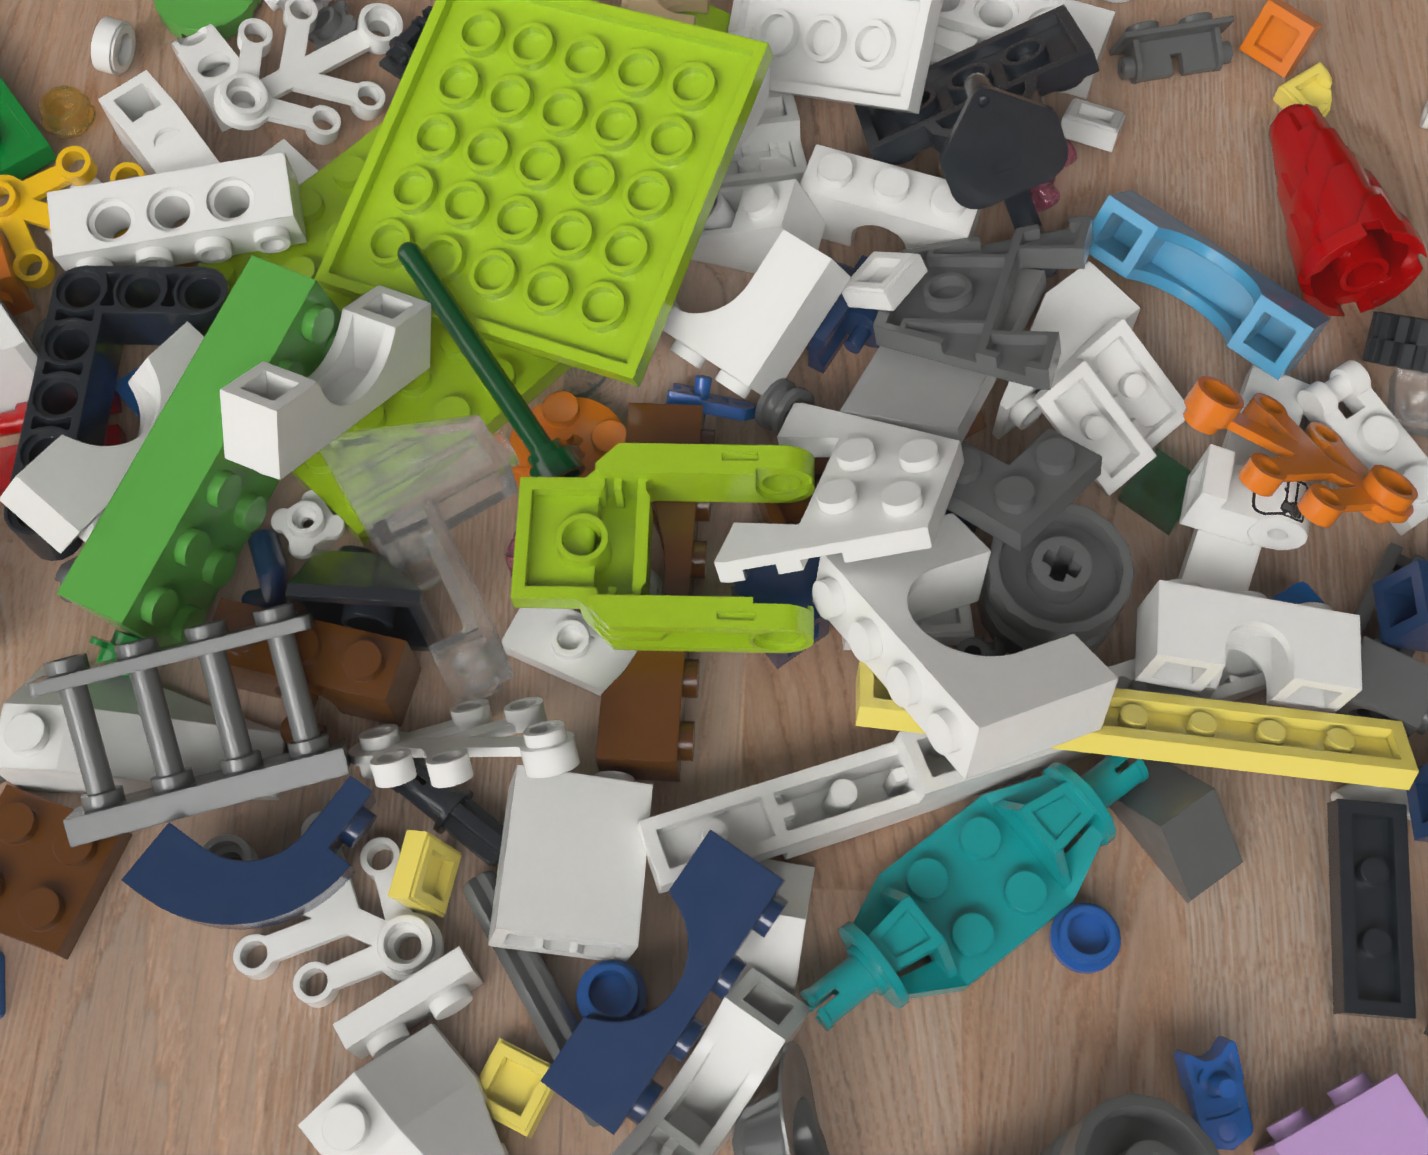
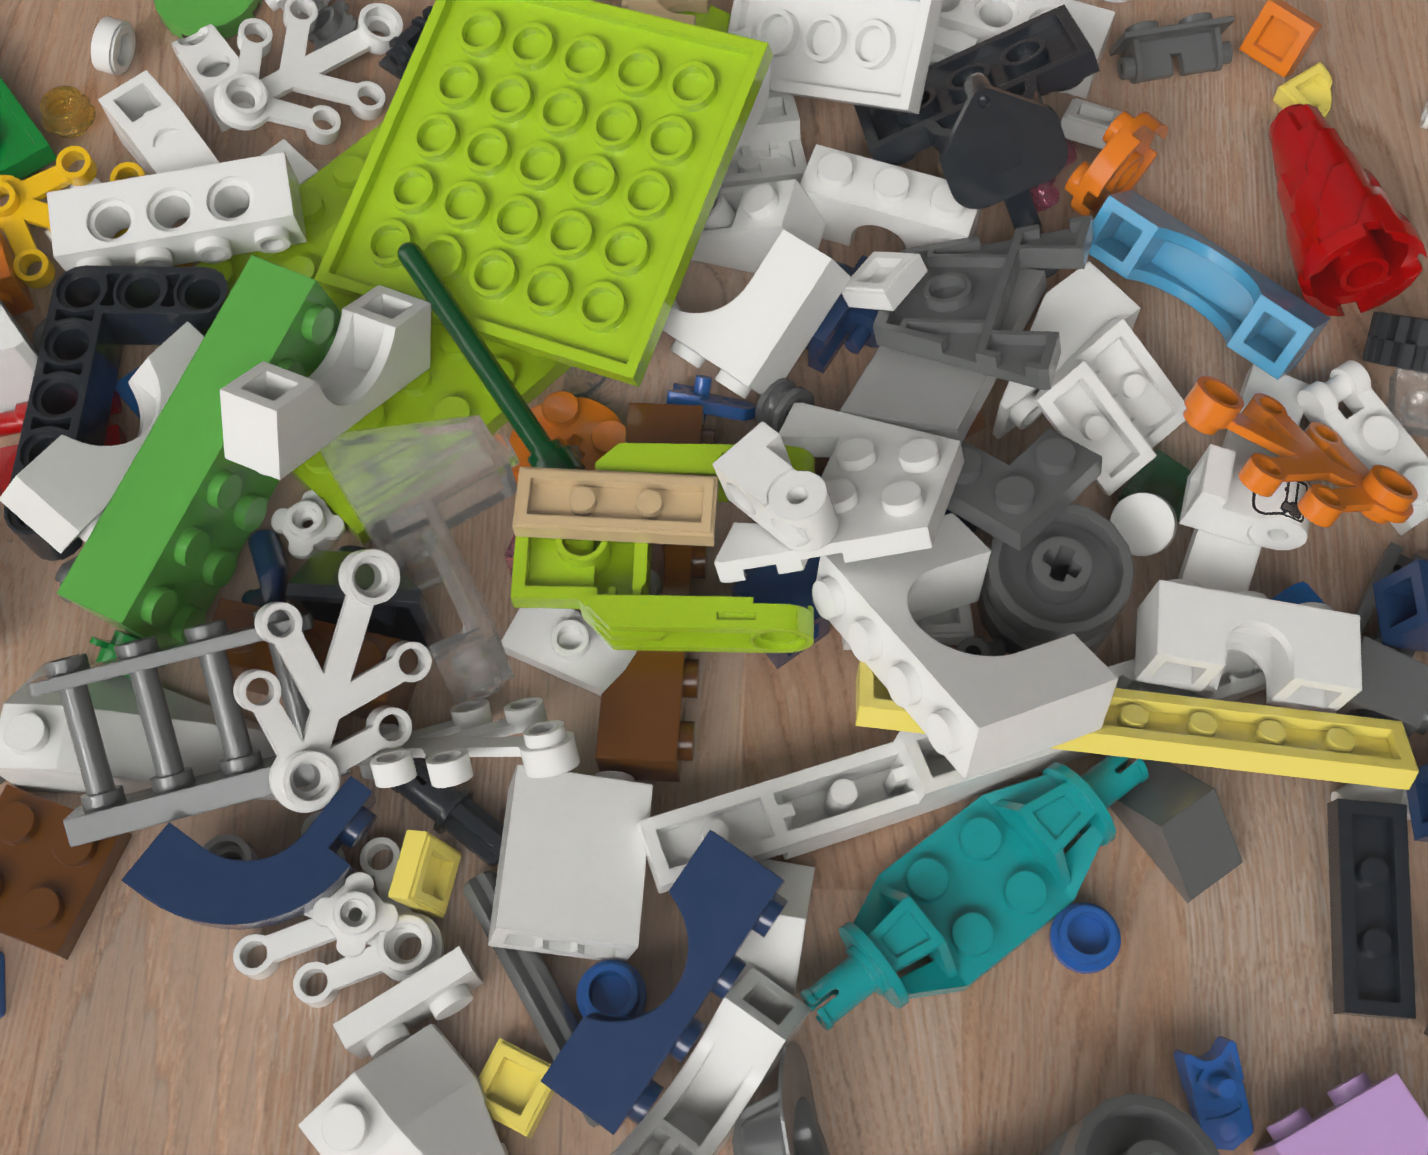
none -> white plant [233,549,432,813]
none -> white plate [312,872,398,958]
none -> tan tile [512,467,719,546]
none -> white leg [712,421,839,552]
none -> orange plate [1064,111,1168,220]
none -> white tile [1110,493,1177,556]

